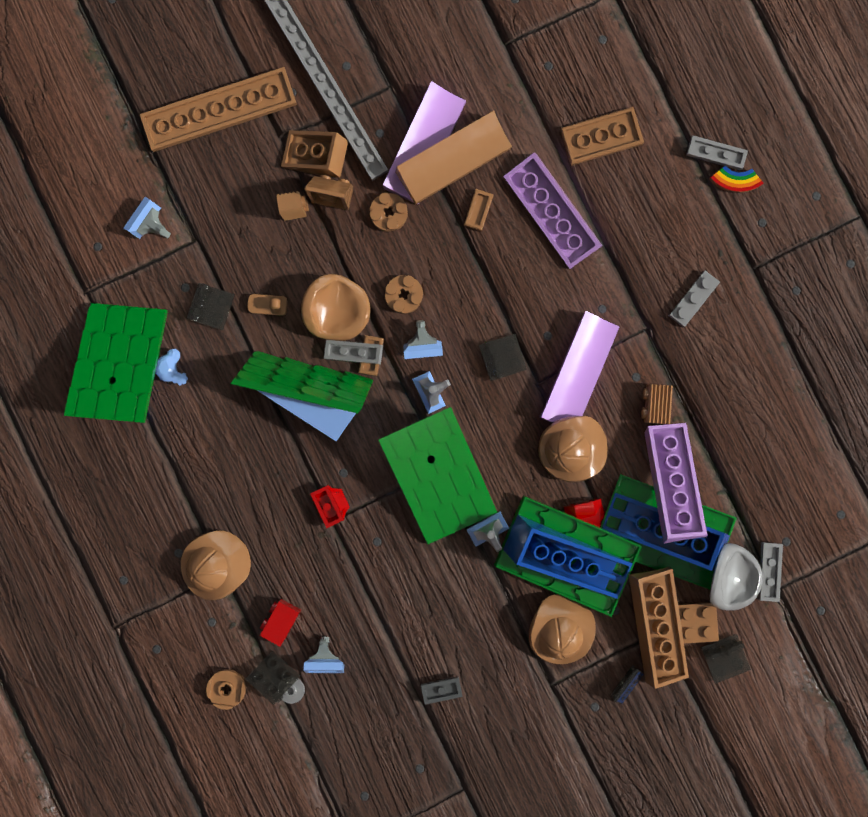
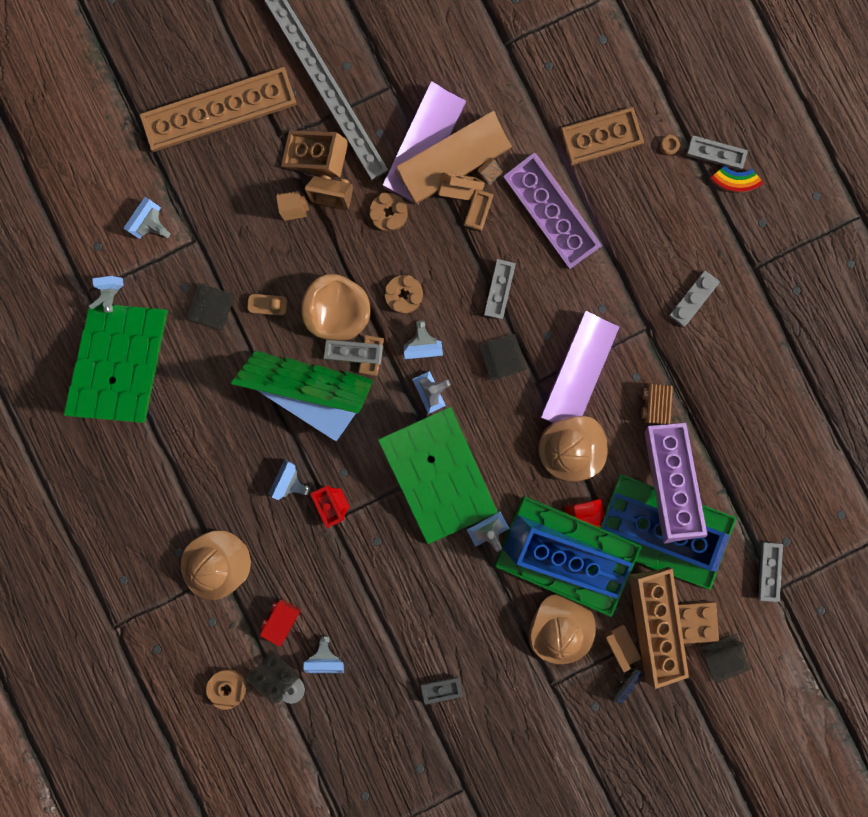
light blue animal [155,349,188,386] -> none
light grey piece [710,543,762,611] -> none
none -> piece [88,276,124,313]
none -> light blue piece [268,459,310,500]
none -> medium nougat panel [438,172,485,200]
none -> medium nougat tile [477,157,503,185]
none -> light grey plate [484,259,516,320]
none -> medium nougat panel [603,624,641,672]
none -> medium nougat tile [660,135,680,156]

